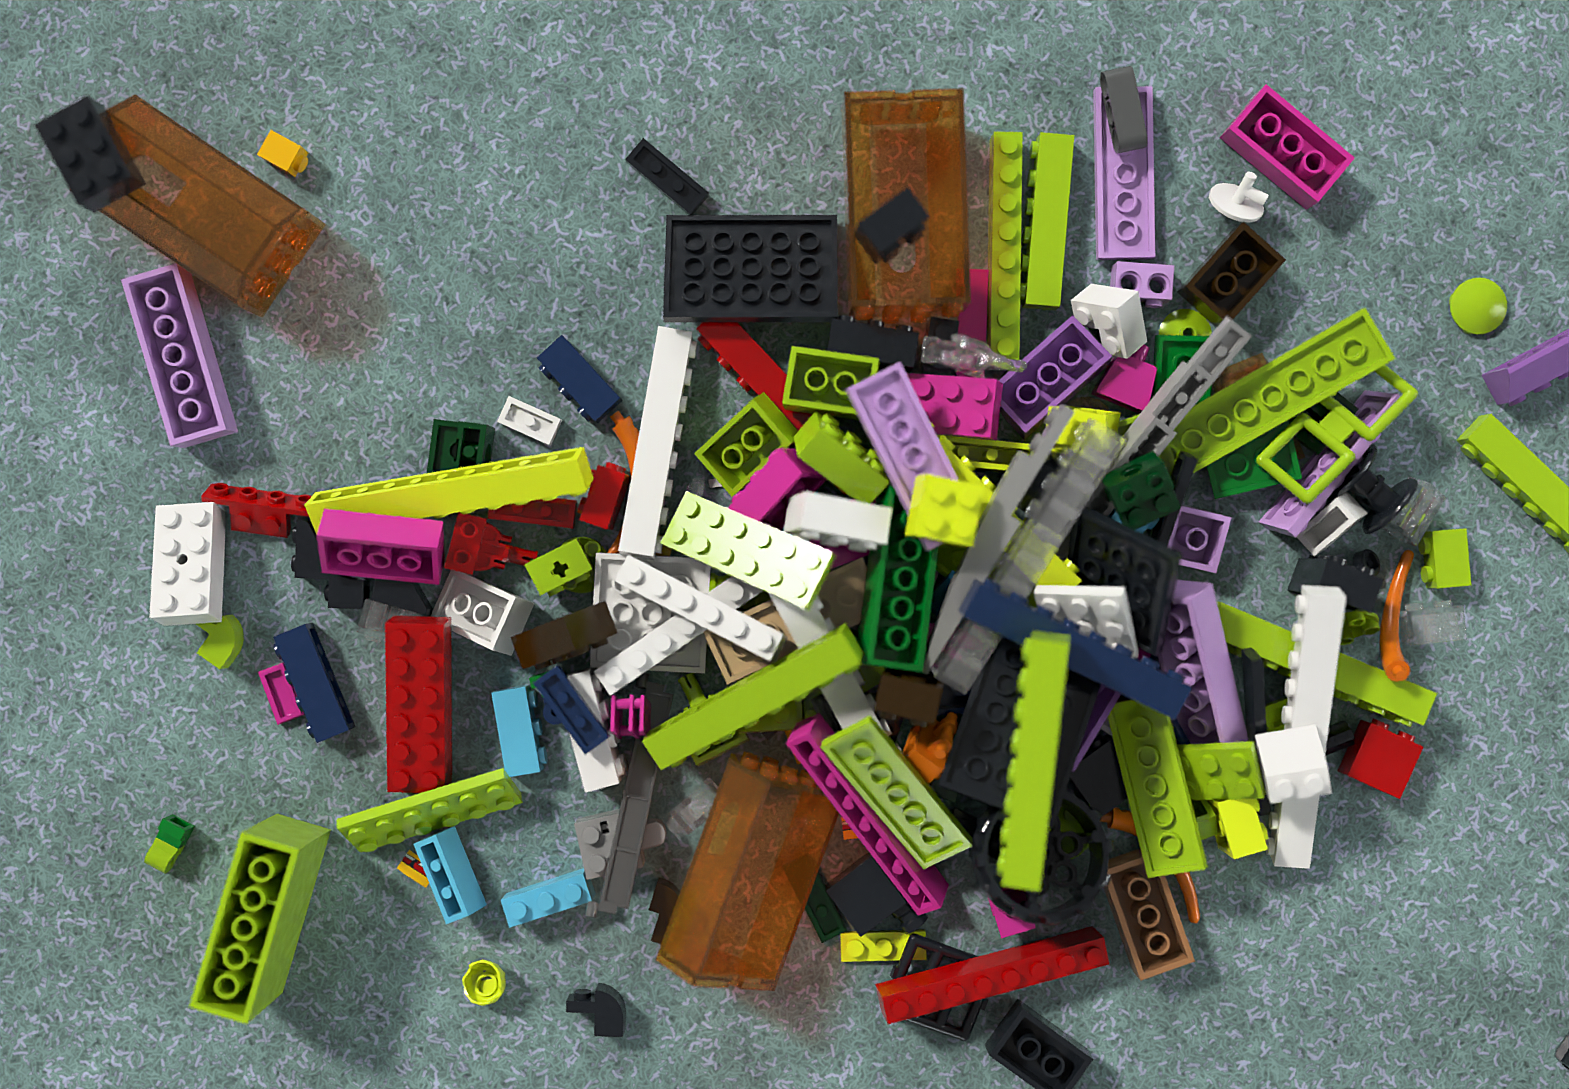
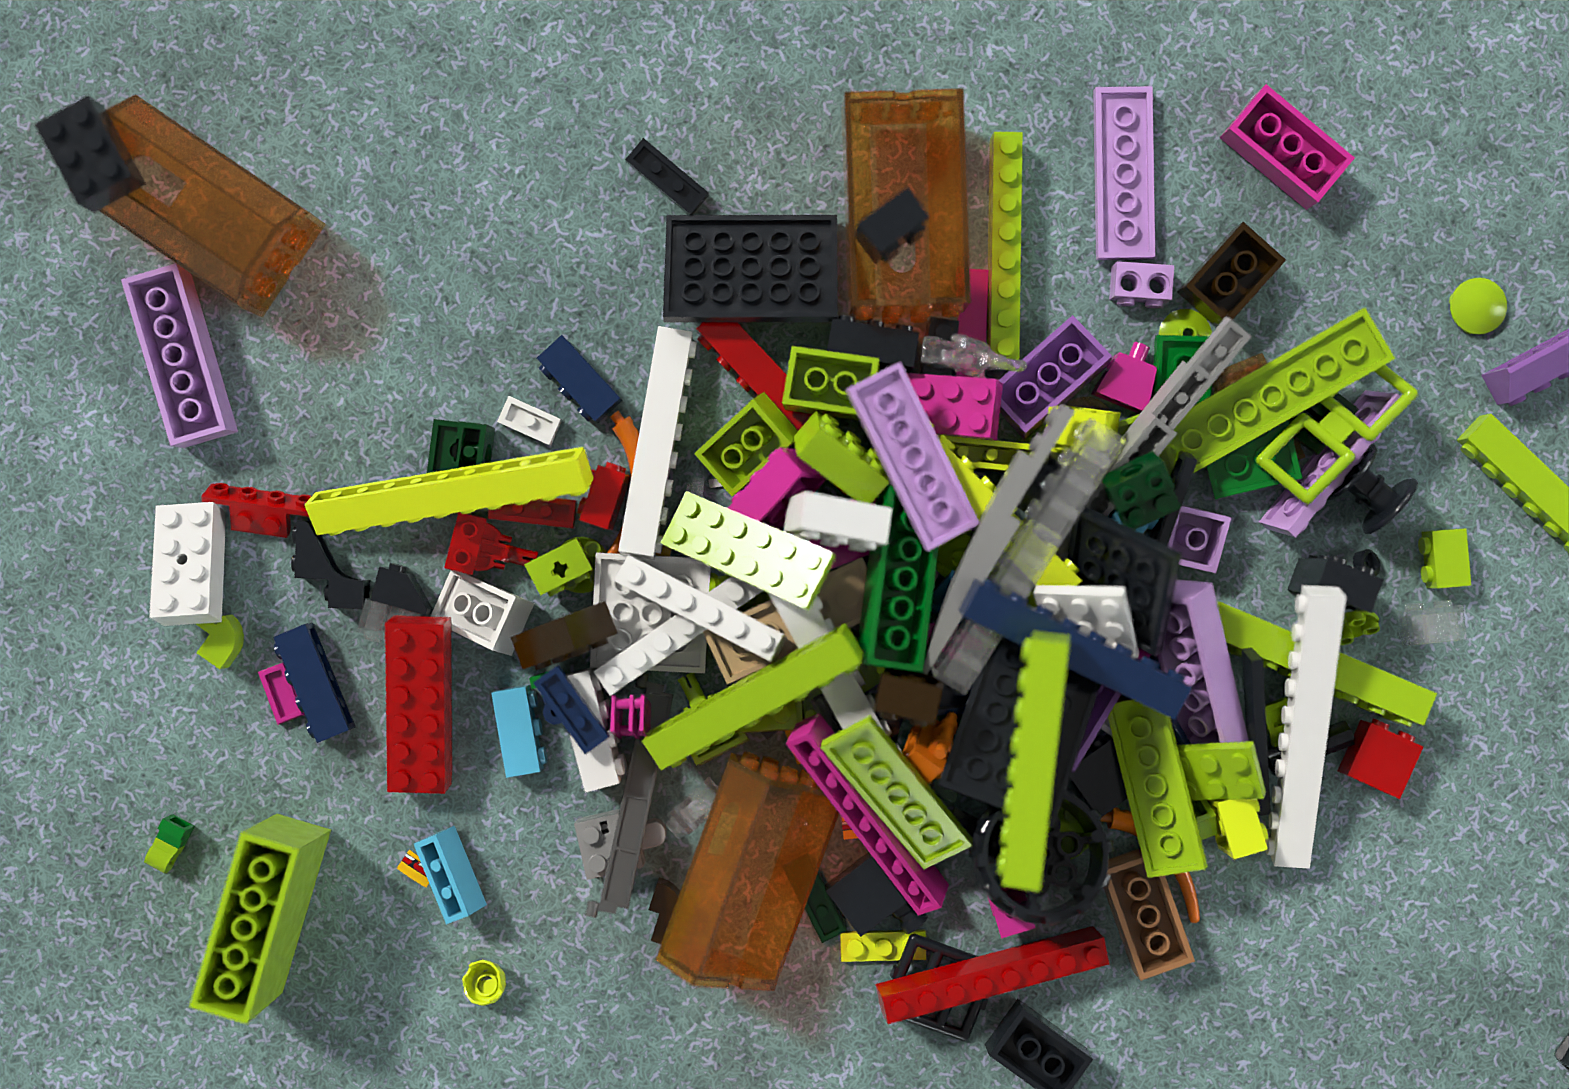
yellow brick [257,130,309,177] -> none
dark pink brick [317,509,445,585] -> none
lime plate [336,768,523,853] -> none
medium azure brick [501,868,596,928] -> none
black brick [566,983,626,1037] -> none
neon yellow brick [905,474,984,547] -> none
lime brick [1020,132,1074,311] -> none
white brick [1071,284,1147,359] -> none
dark grey beam [1100,66,1147,154] -> none
white shield [1209,172,1269,223] -> none
white slope [1255,725,1332,803] -> none
white brick [1297,492,1368,556] -> none
orange animal [1379,550,1414,682] -> none
clear brick [1382,477,1446,547] -> none

